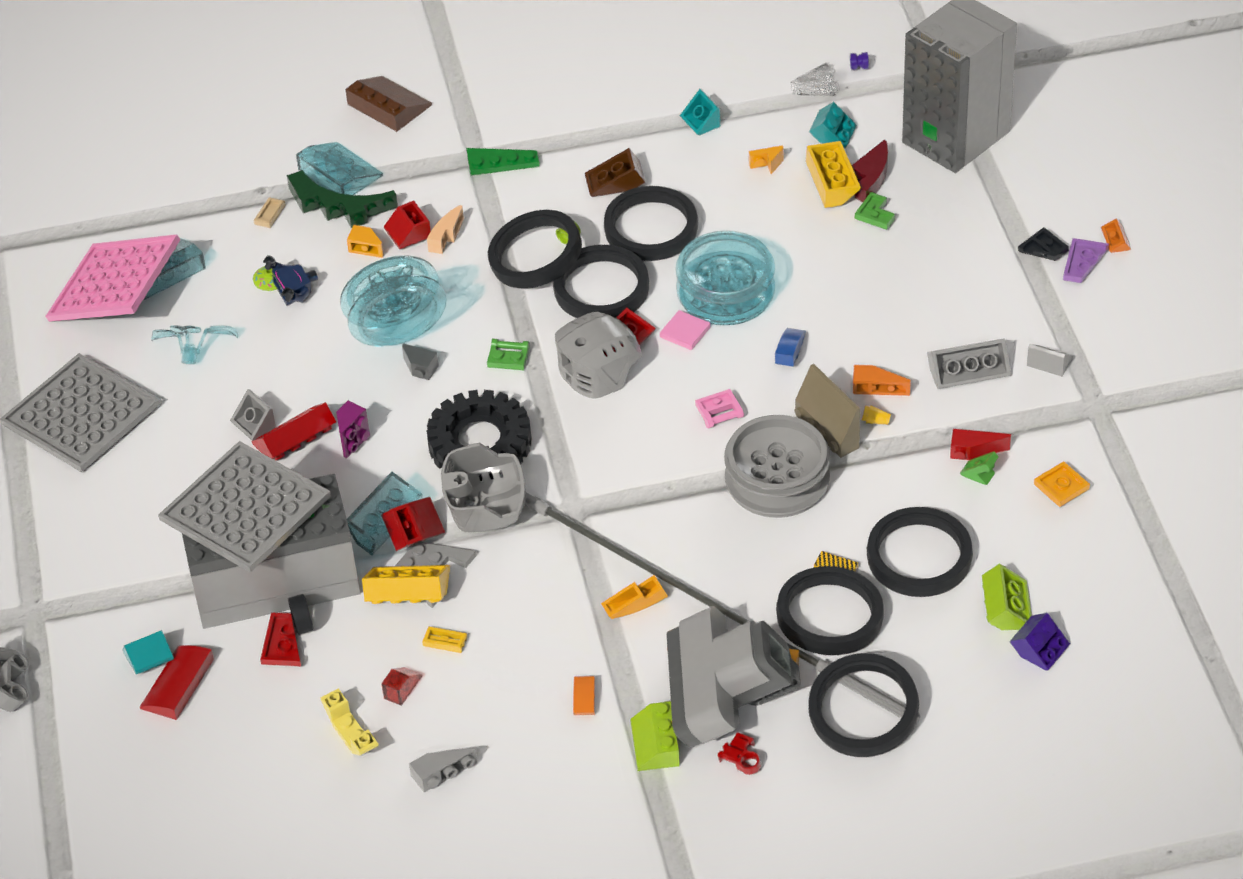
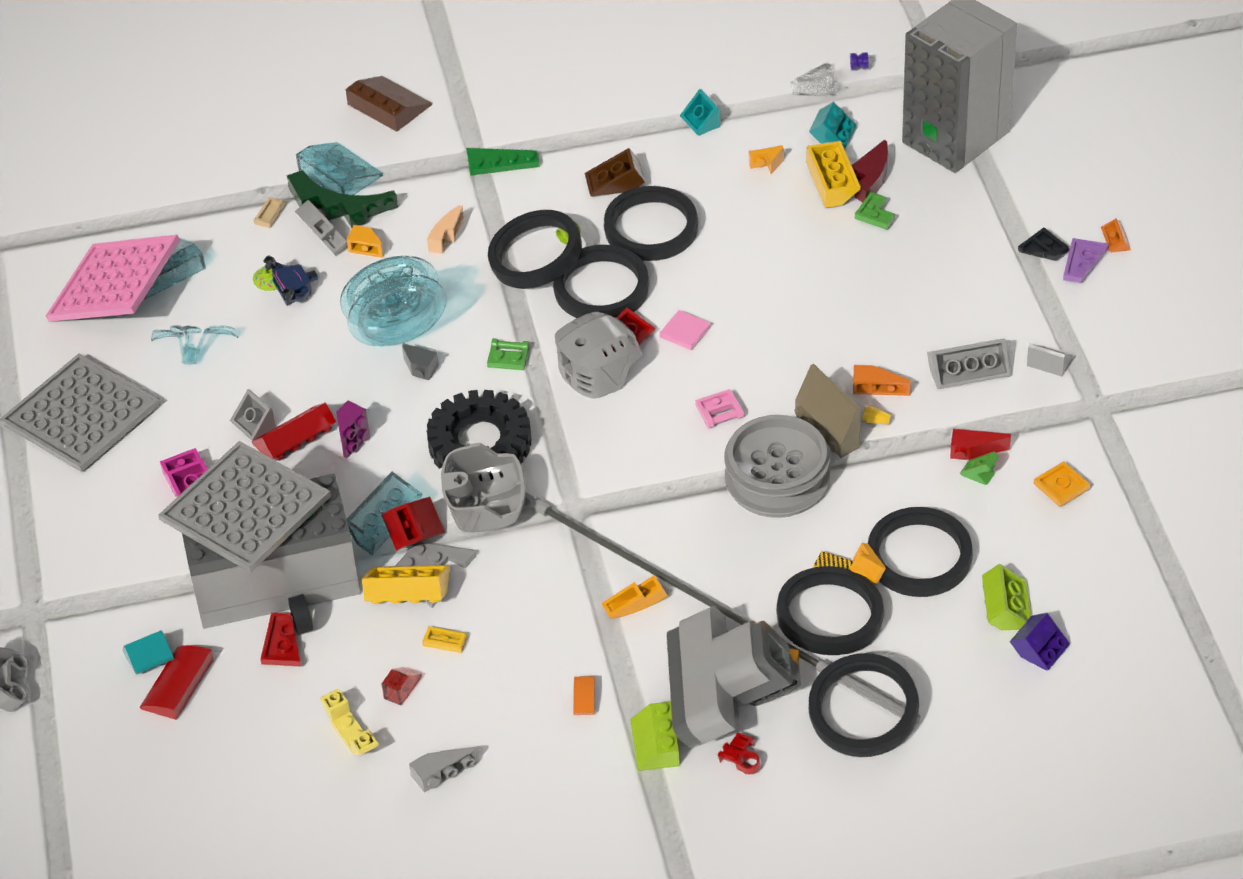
red slope [384,200,431,250] -> none
clear light blue wheel [676,231,775,325] -> none
blue slope [775,328,806,367] -> none
none -> dark pink slope [160,448,208,498]
none -> light grey slope [295,200,348,256]
none -> light orange slope [850,543,886,584]

